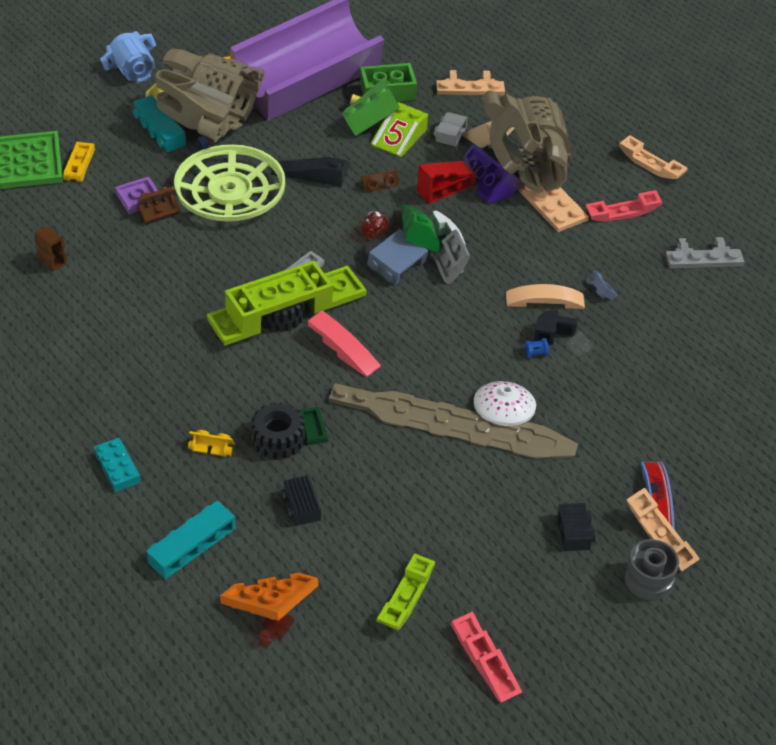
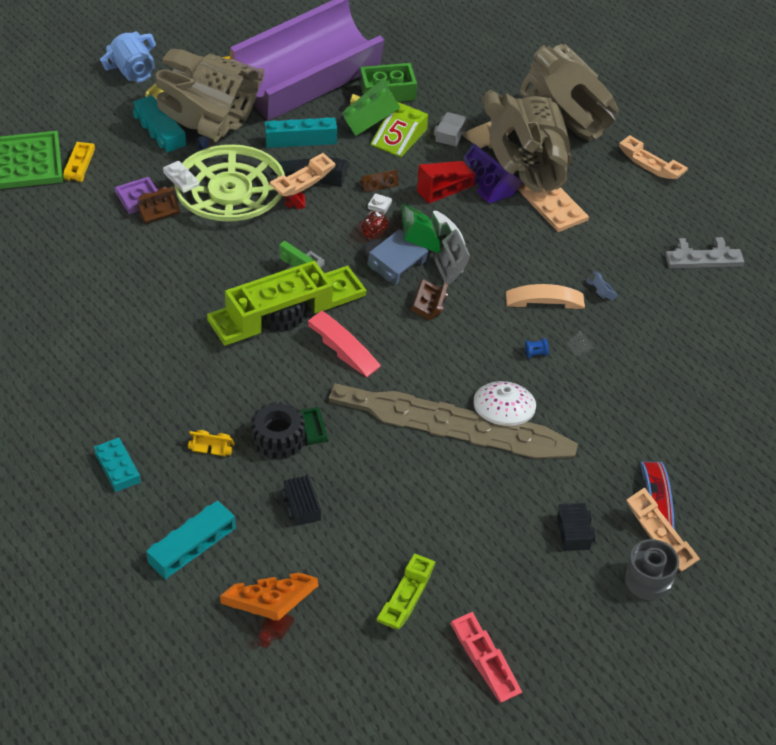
reddish brown brick [34,226,67,271] -> none
light nougat hinge [436,70,505,96] -> none
black brick [533,310,578,345] -> none
coral slope [586,190,662,222] -> none
none -> white plate [163,161,199,193]
none -> teal brick [265,117,337,148]
none -> light nougat slope [269,153,335,196]
none -> bright green plate [279,241,313,267]
none -> red tile [284,191,305,209]
none -> white plate [368,194,392,214]
none -> reddish brown bracket [410,279,448,320]
none -> dark tan piece [519,44,619,142]

